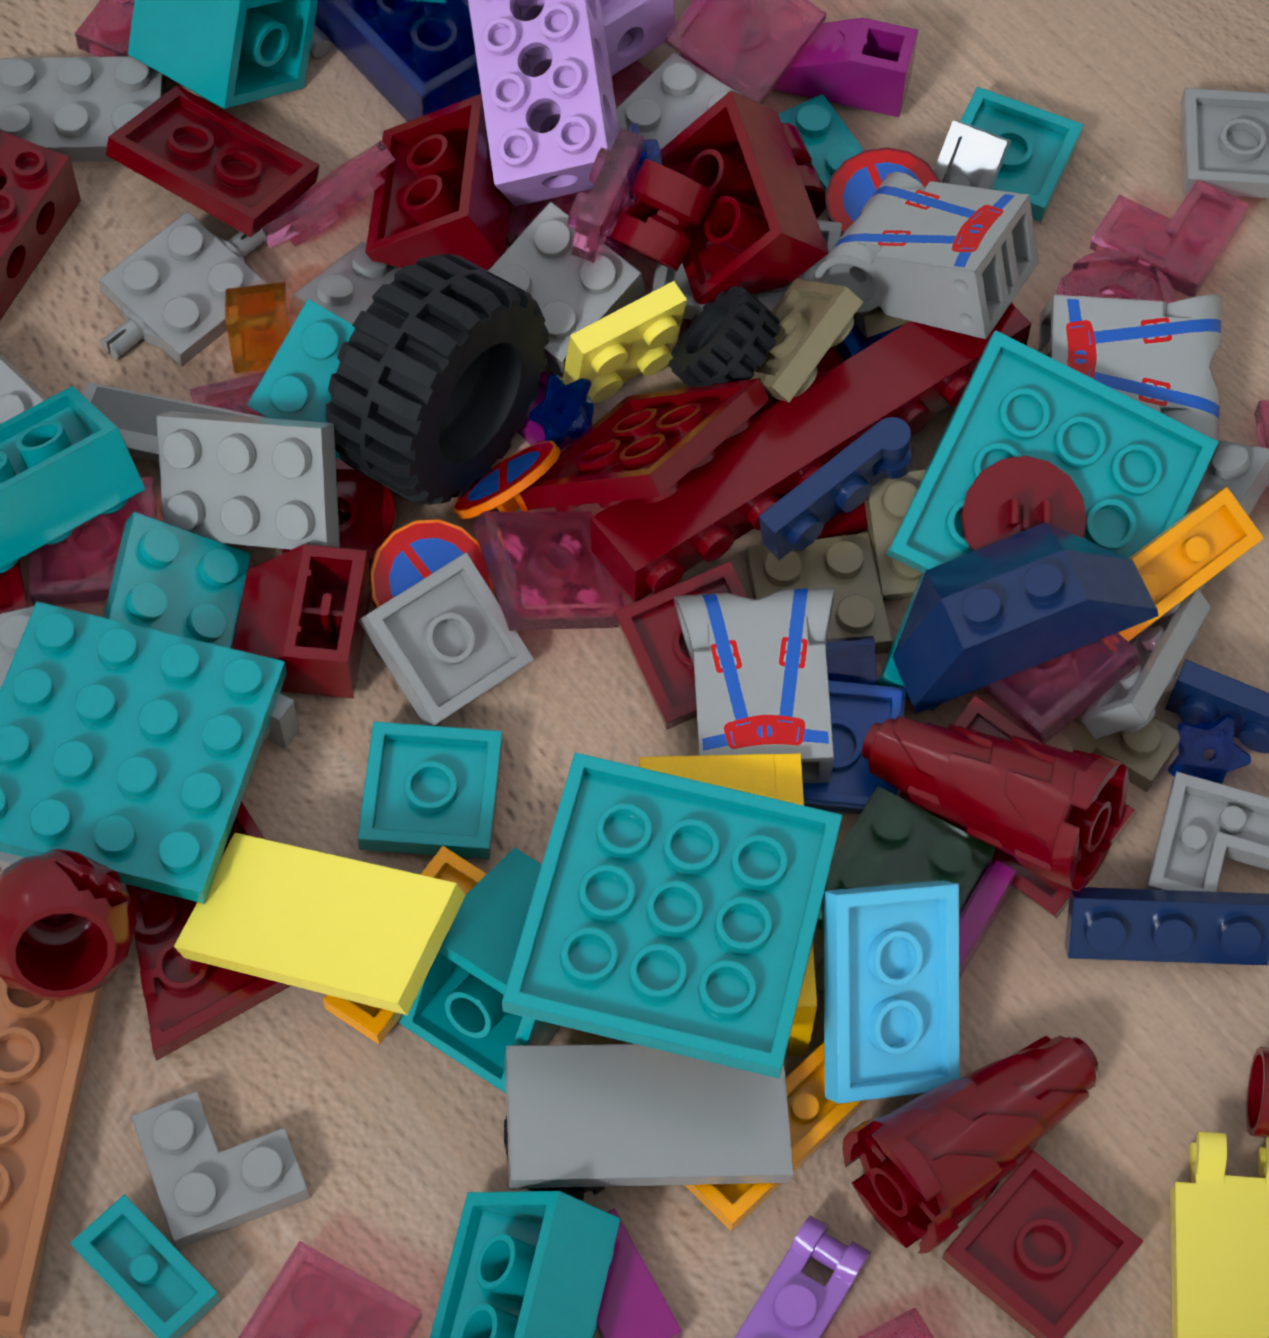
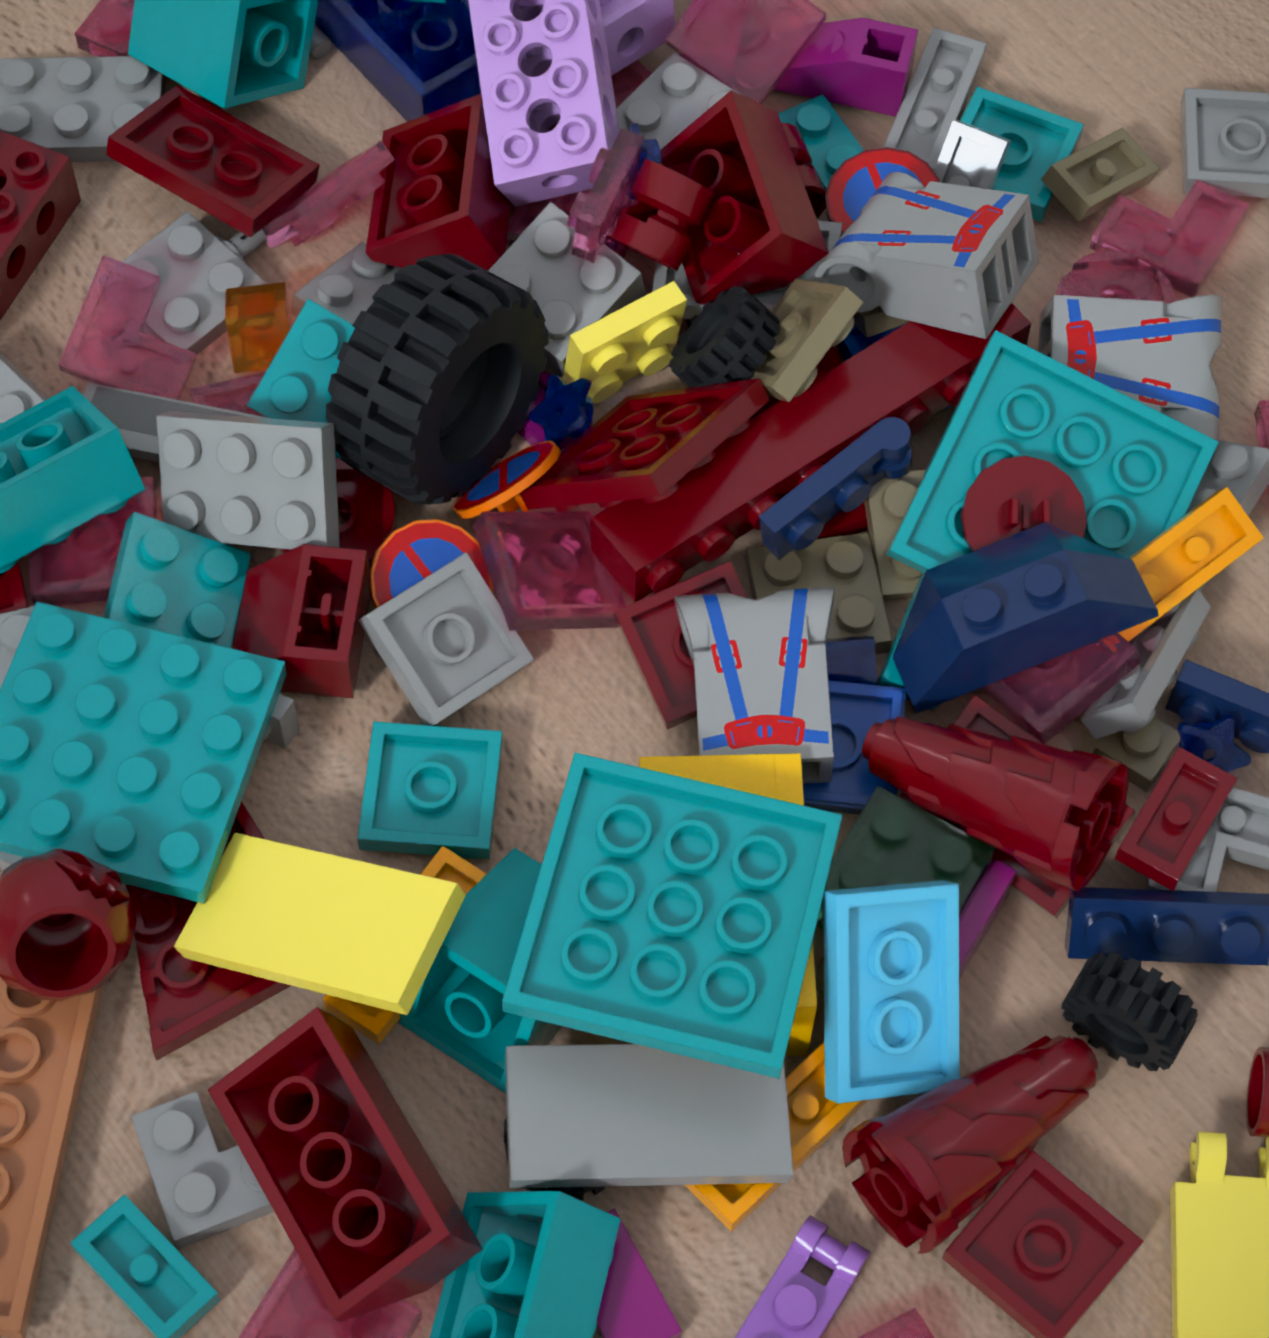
none -> clear pink plate [58,255,196,400]
none -> dark red slope [207,1007,483,1322]
none -> light grey plate [883,28,987,171]
none -> dark tan plate [1041,128,1160,222]
none -> black tyre [1061,952,1198,1071]
none -> dark red plate [1114,747,1238,891]

